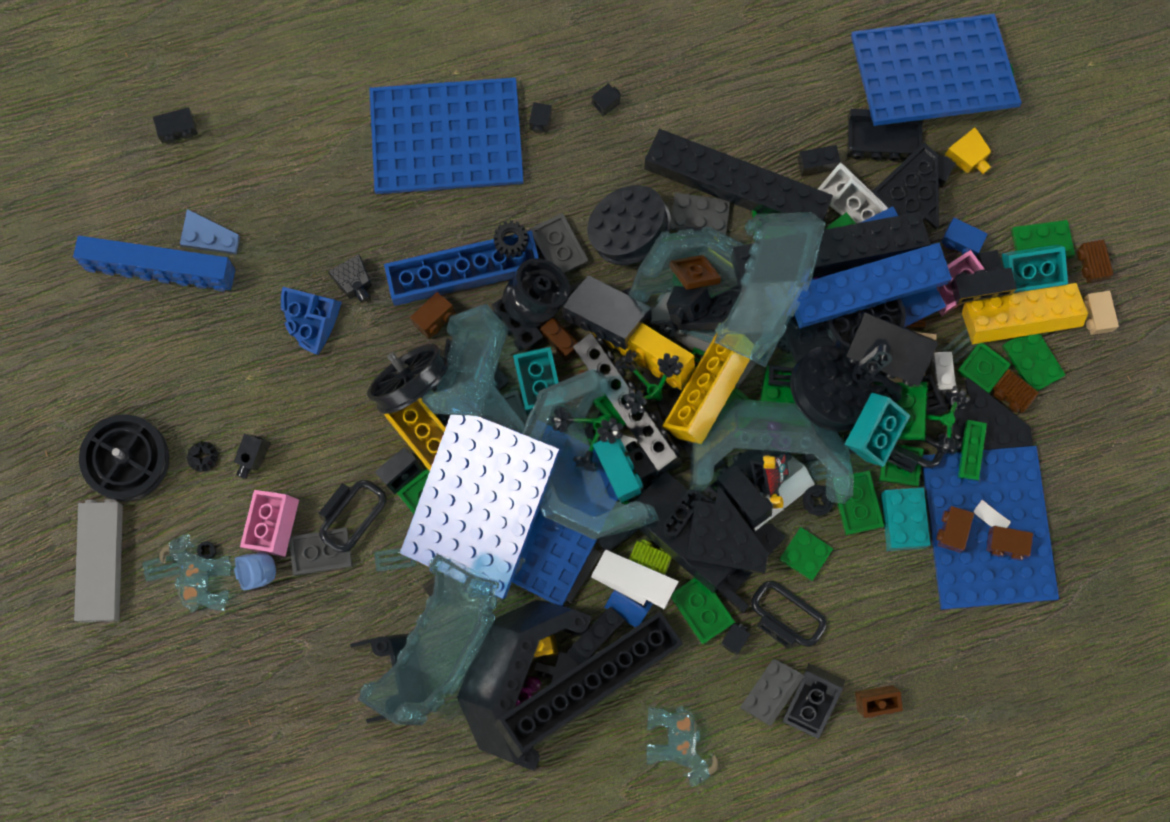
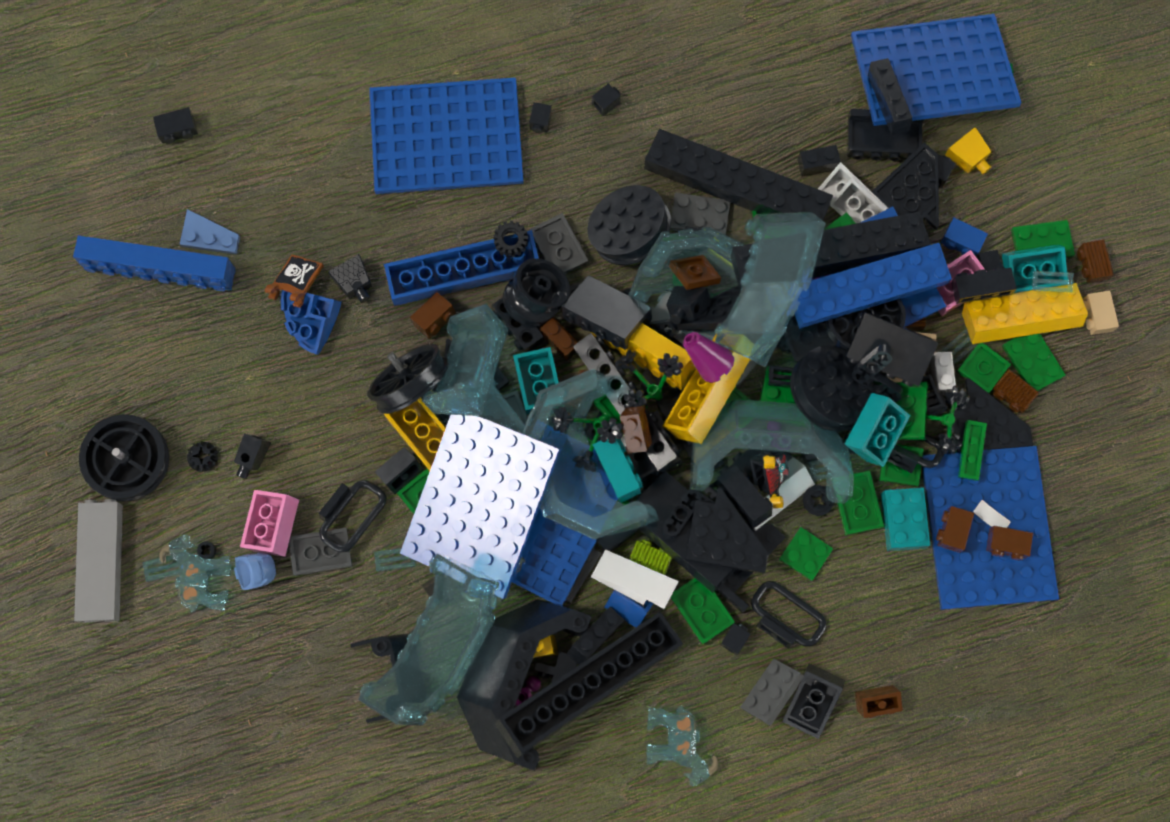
none -> flag [265,254,324,308]
none -> reddish brown brick [620,406,652,453]
none -> magenta cone [683,332,735,383]
none -> black brick [868,58,912,135]
none -> clear light blue tile [1032,271,1074,292]

